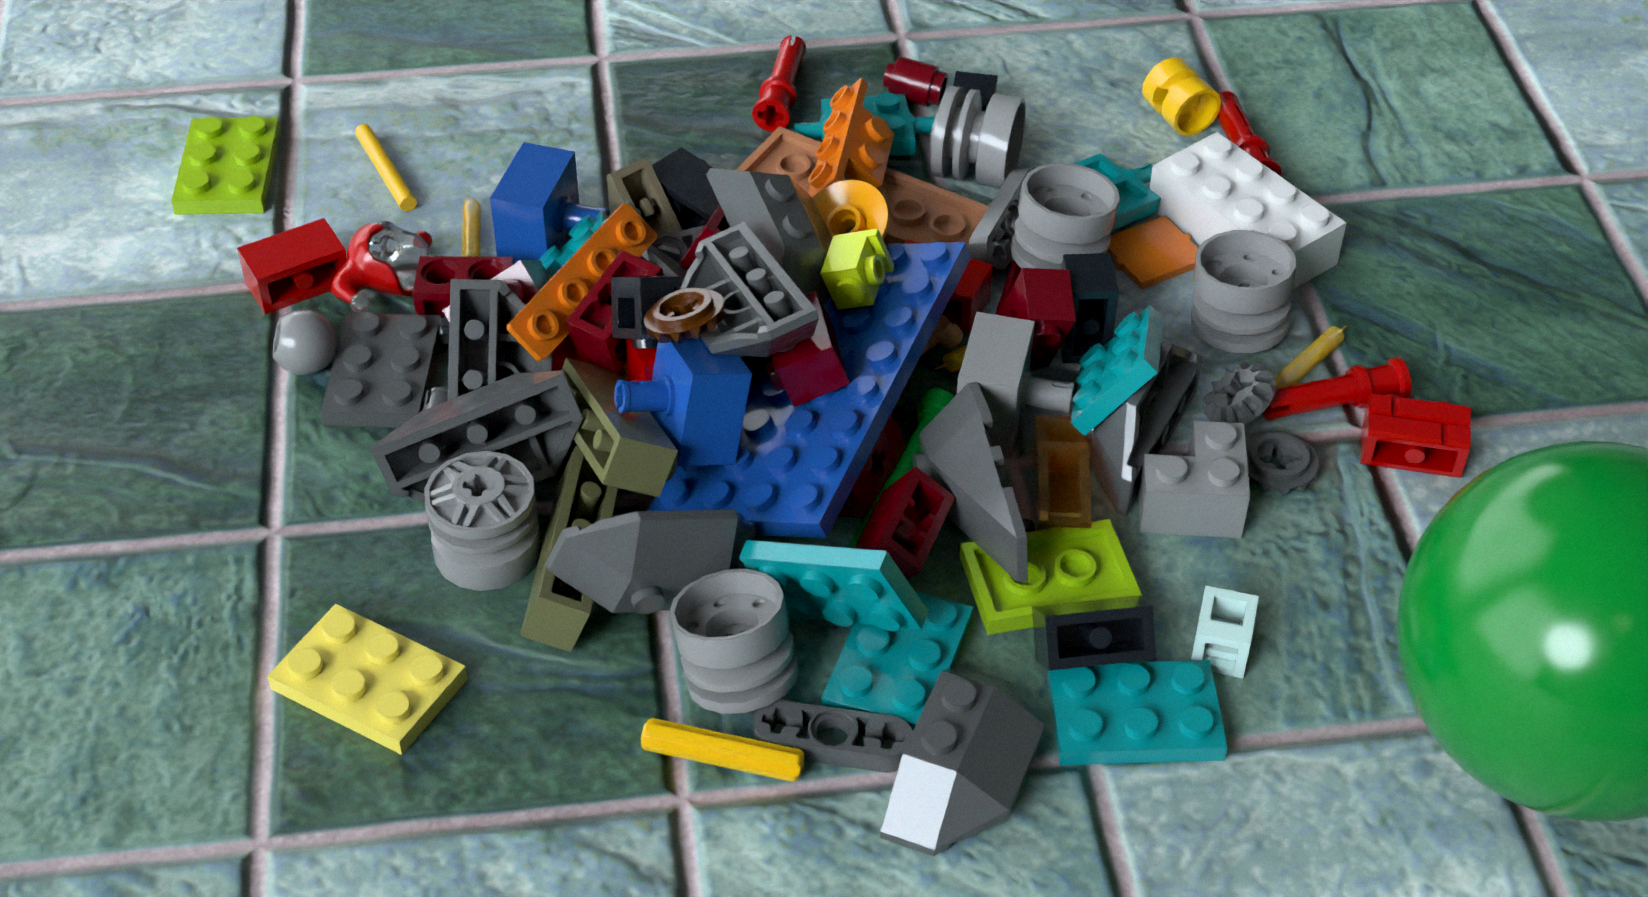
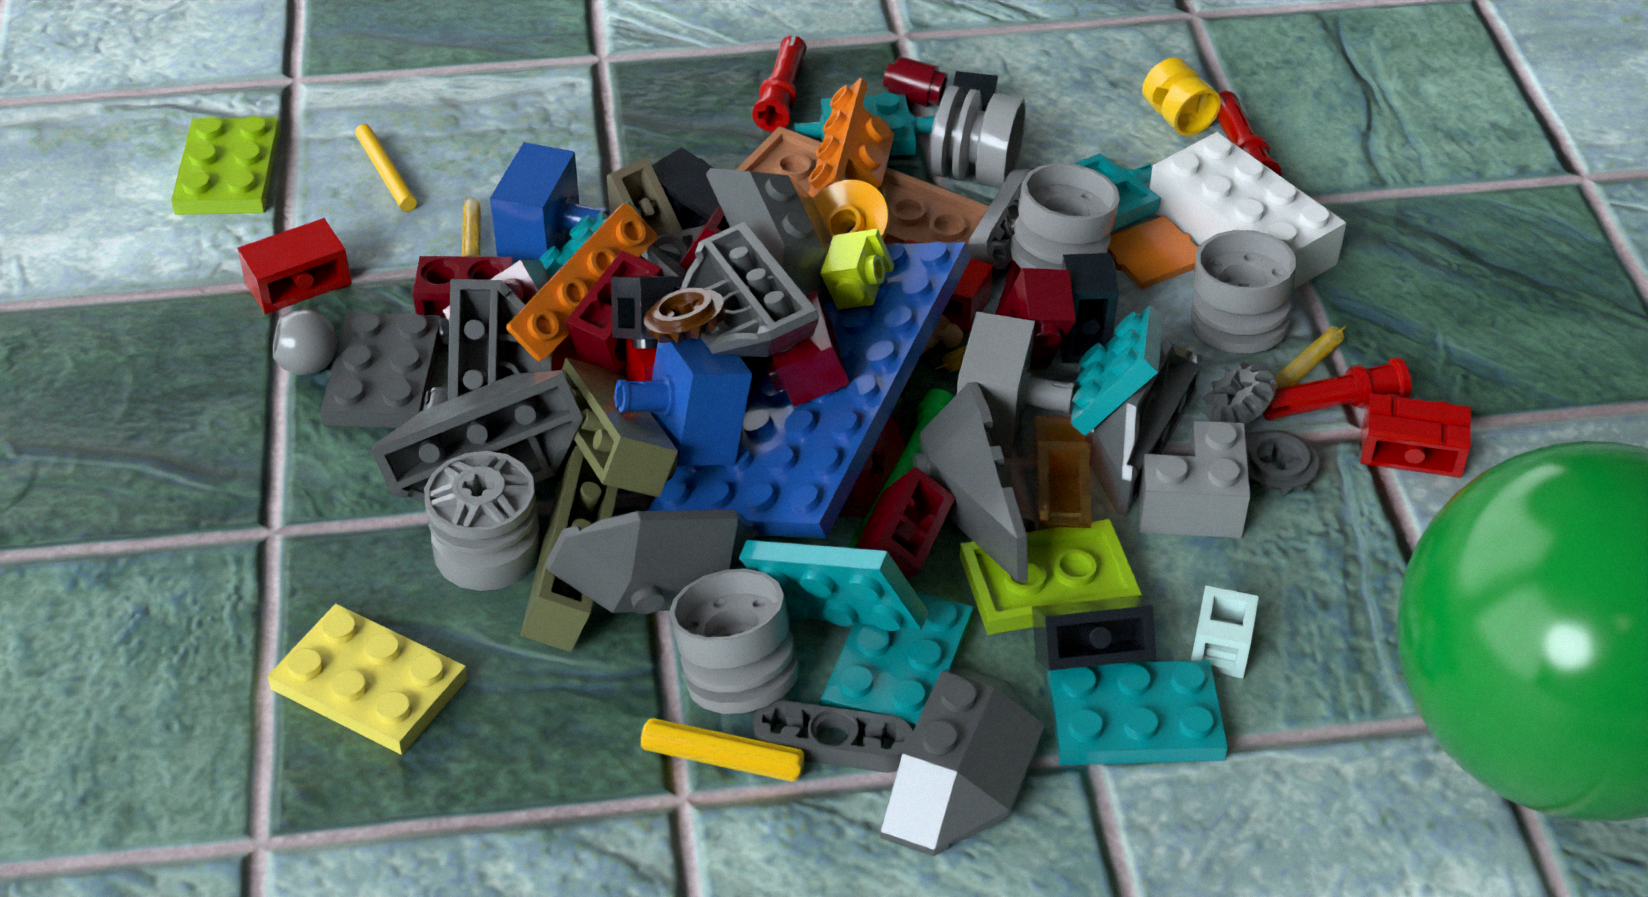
piece [331,219,432,314] -> none

